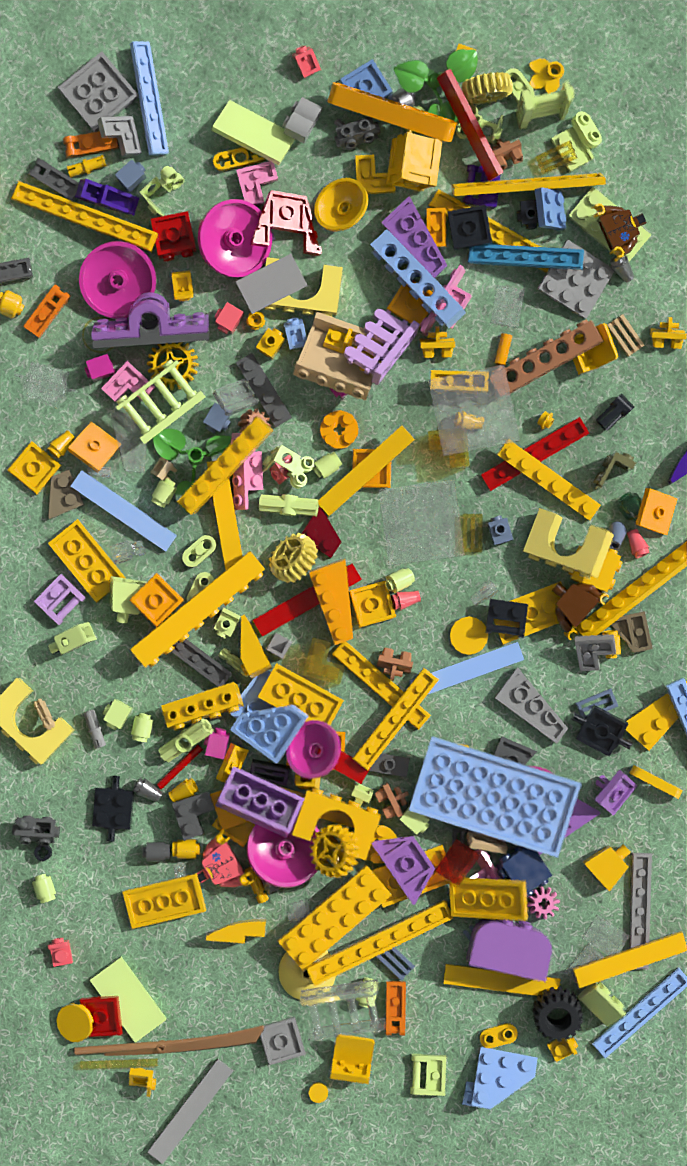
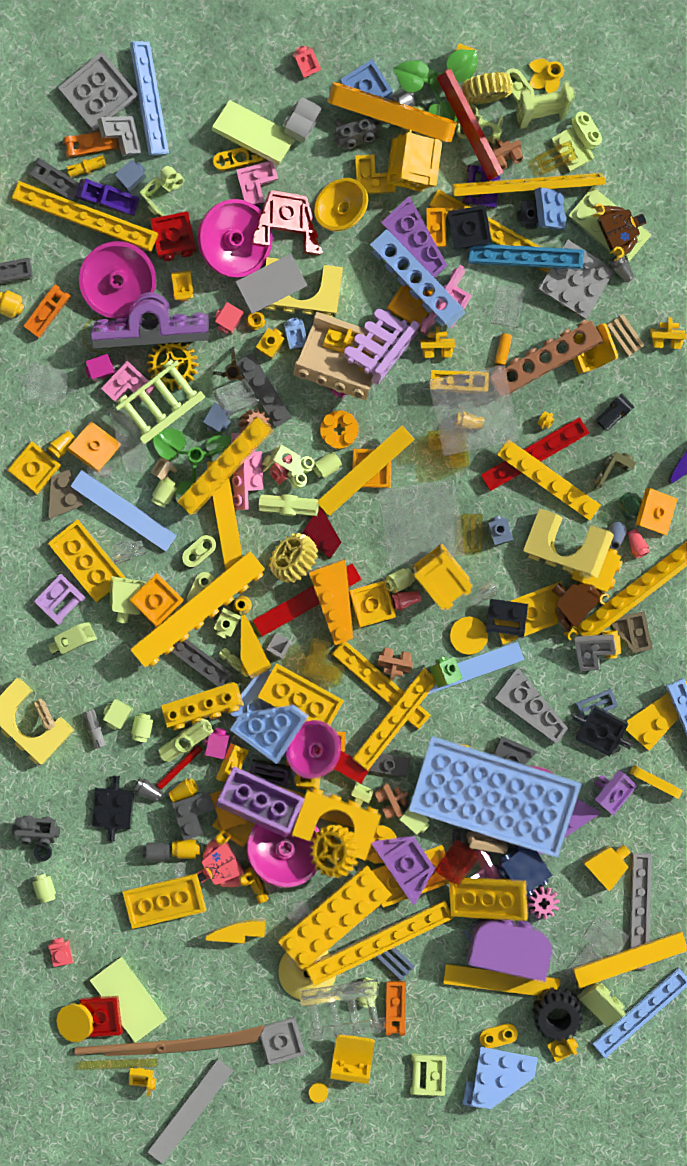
none -> dark brown plant [213,347,244,380]
none -> yellow cone [233,596,252,615]
none -> yellow container [411,543,473,610]
none -> bright green brick [430,656,463,688]

